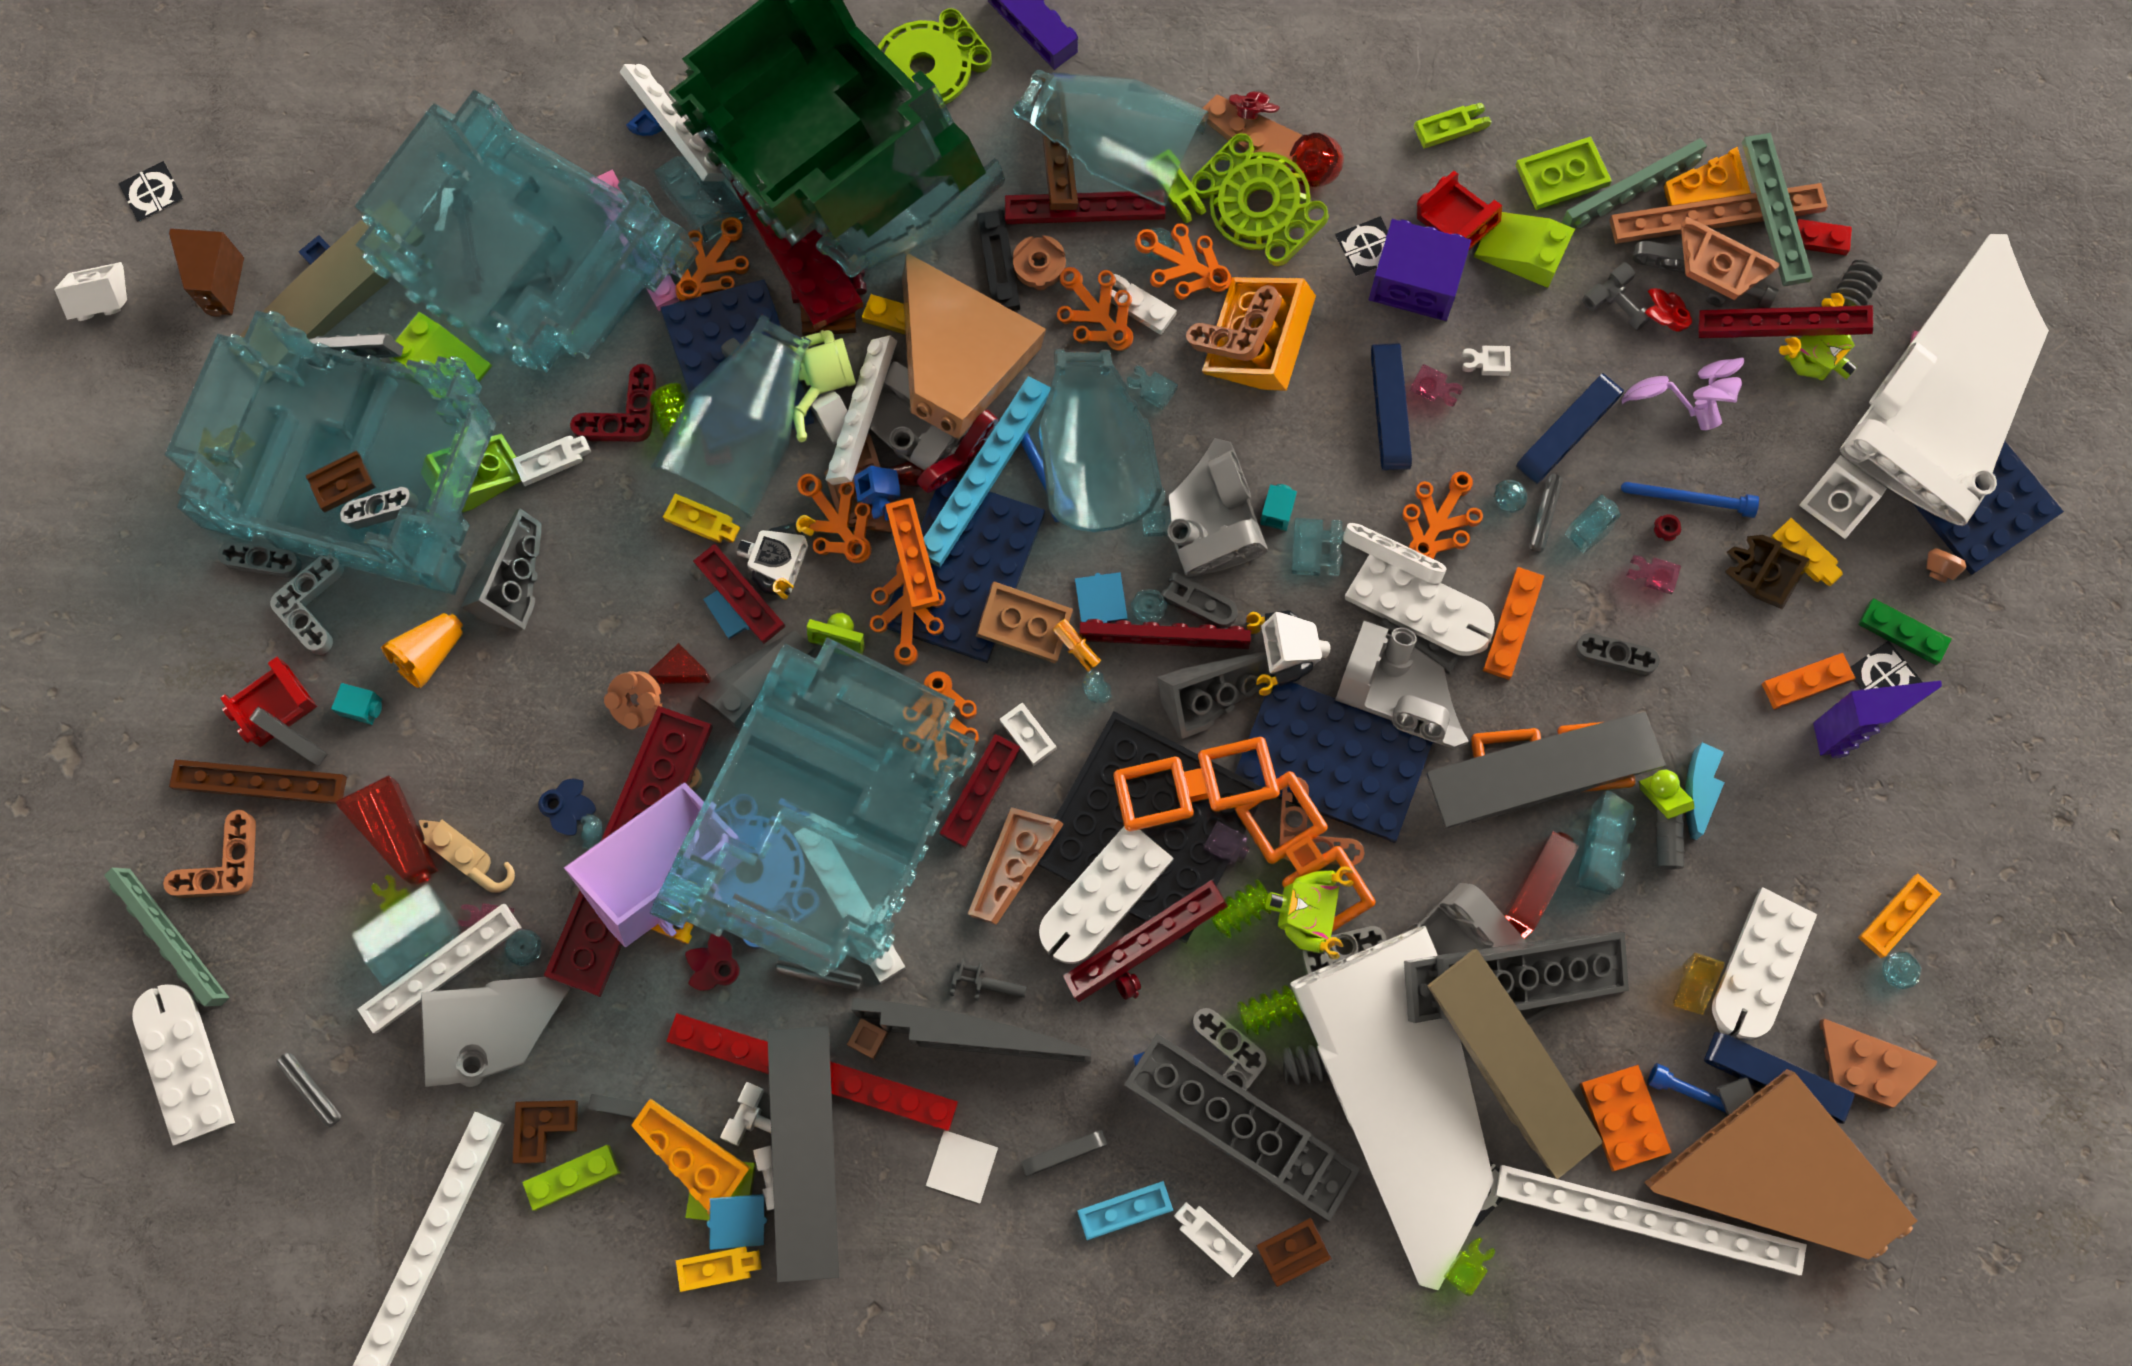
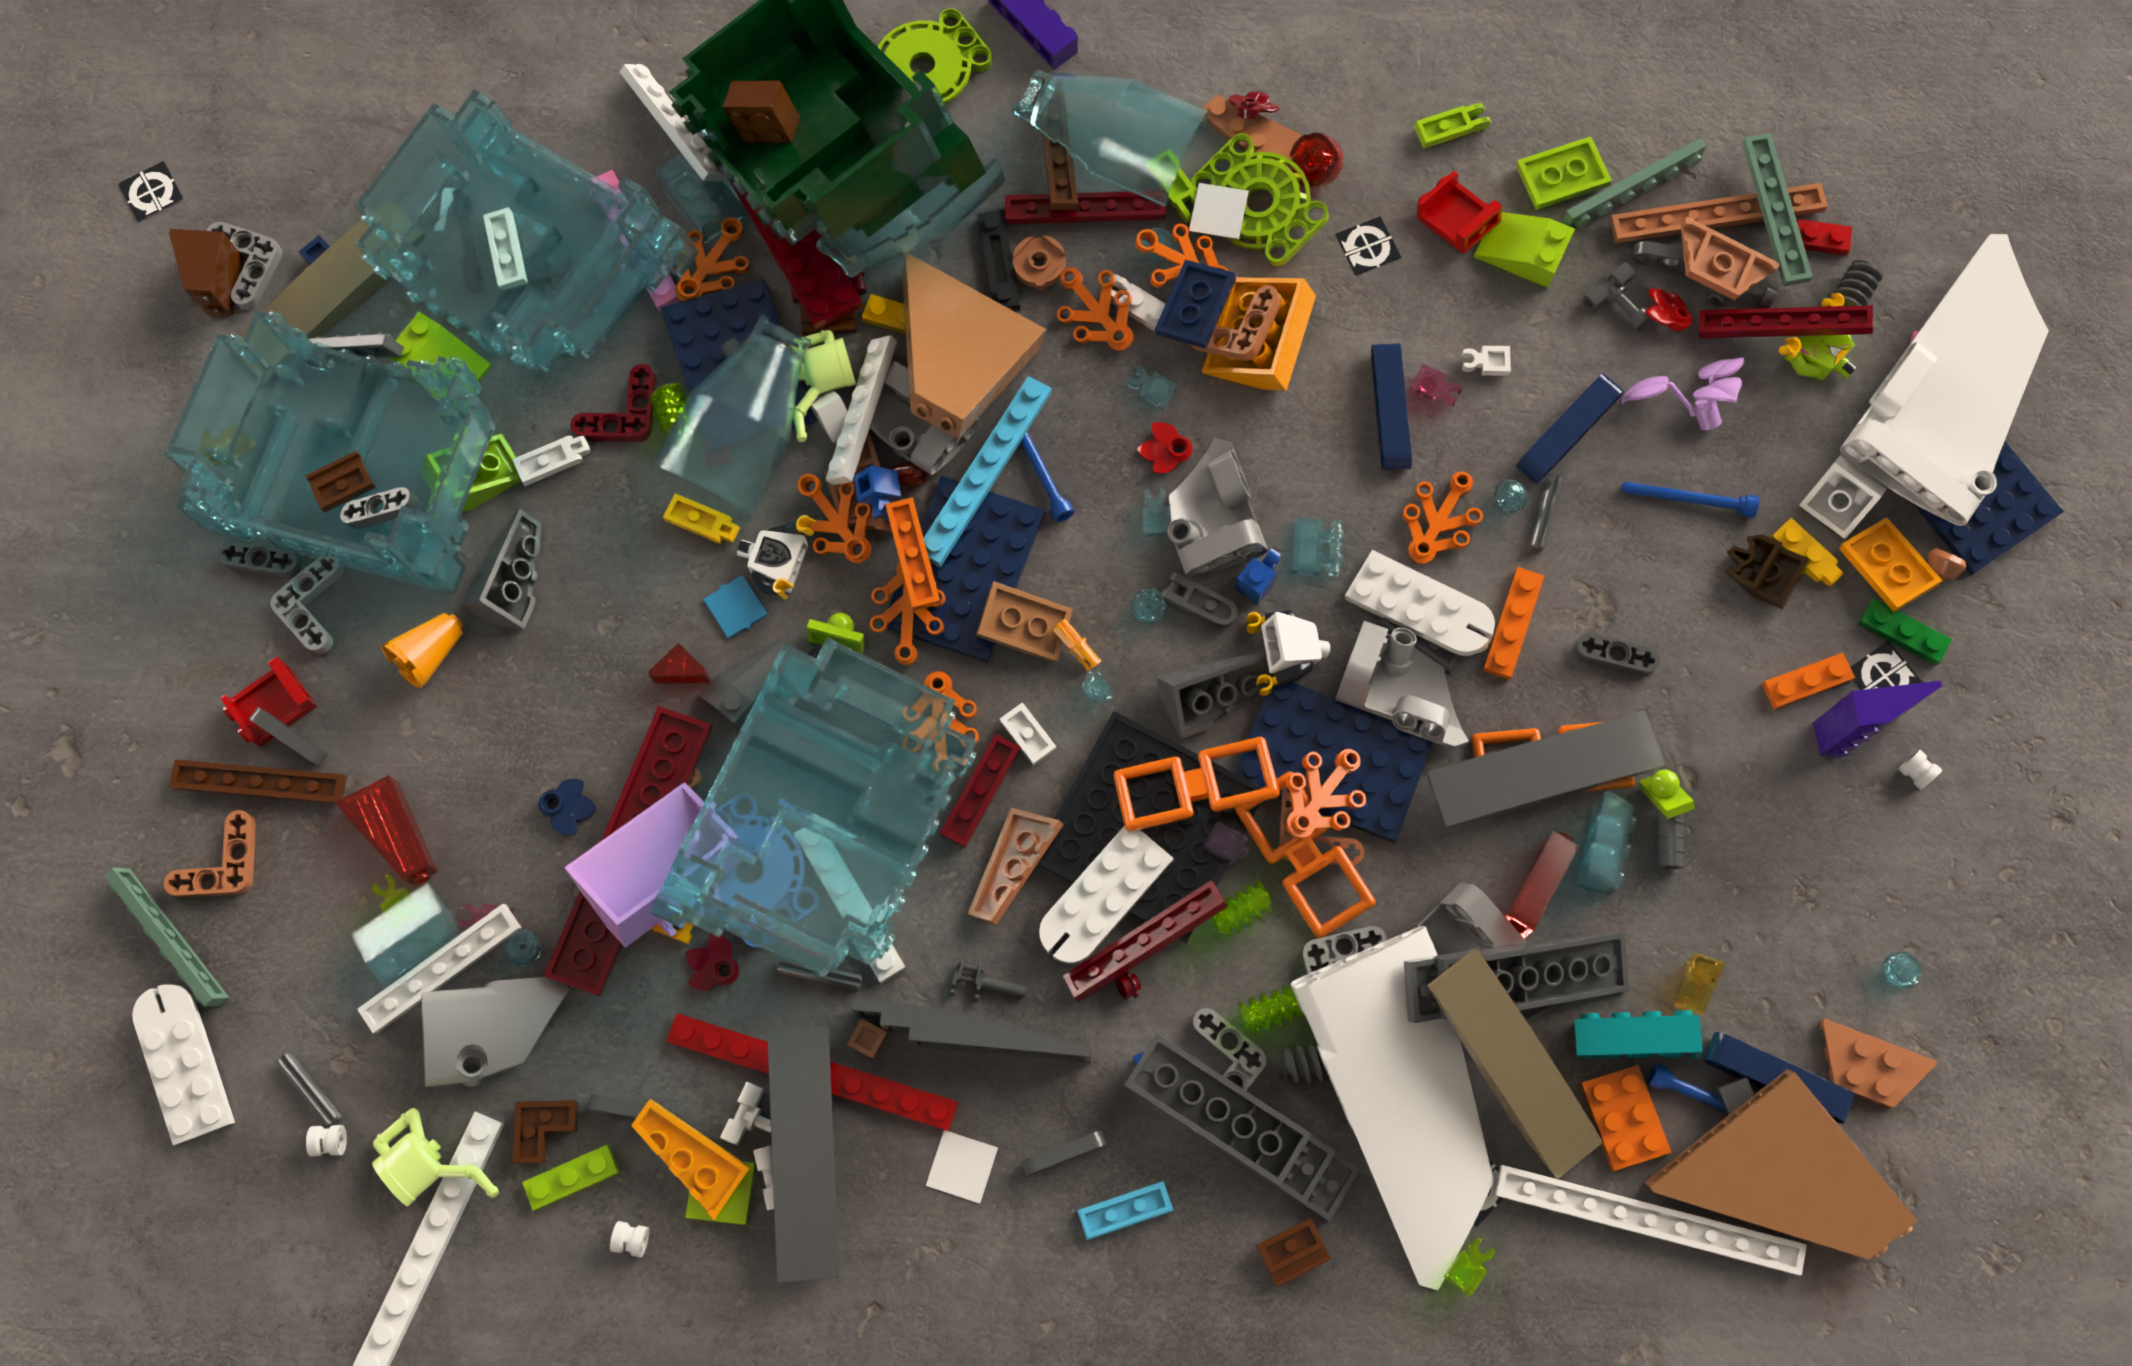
white slope [54,262,127,321] -> none
teal brick [331,683,382,725] -> none
tan plate [419,820,515,893] -> none
clear light blue plate [581,814,603,850] -> none
nougat plate [604,671,663,729] -> none
blue tile [626,108,663,136] -> none
yellow hinge [676,1247,762,1292] -> none
dark red plate [693,544,786,644] -> none
dark azure piece [706,1194,767,1250] -> none
dark red beam [917,409,999,493] -> none
clear light blue windscreen [1039,349,1162,532] -> none
dark azure piece [1075,572,1128,623] -> none
dark red plate [1079,619,1251,649] -> none
white hinge [1174,1202,1253,1278] -> none
teal brick [1260,484,1297,531] -> none
lime torso [1266,866,1354,959] -> none
white beam [1342,523,1447,584] -> none
dark purple container [1368,219,1471,321] -> none
clear light blue slope [1565,494,1621,554] -> none
clear pink plate [1626,555,1681,594] -> none
dark red plate [1653,514,1682,541] -> none
light orange wing [1663,147,1751,206] -> none
medium azure slope [1685,742,1725,840] -> none
white plate [1712,887,1817,1040] -> none
light orange plate [1858,874,1941,958] -> none
none -> light grey beam [207,222,283,310]
none -> white wheel [306,1125,347,1157]
none -> yellowish green piece [372,1108,499,1206]
none -> light aqua plate [483,207,528,291]
none -> white wheel [610,1221,649,1257]
none -> reddish brown brick [723,81,800,143]
none -> red plate [1137,422,1193,474]
none -> dark blue plate [1154,260,1237,349]
none -> white sticker [1189,183,1249,239]
none -> blue brick [1235,549,1281,605]
none -> orange plant [1286,749,1366,839]
none -> teal wedge [1574,1010,1703,1059]
none -> light orange plate [1839,517,1943,612]
none -> white wheel [1898,749,1942,790]

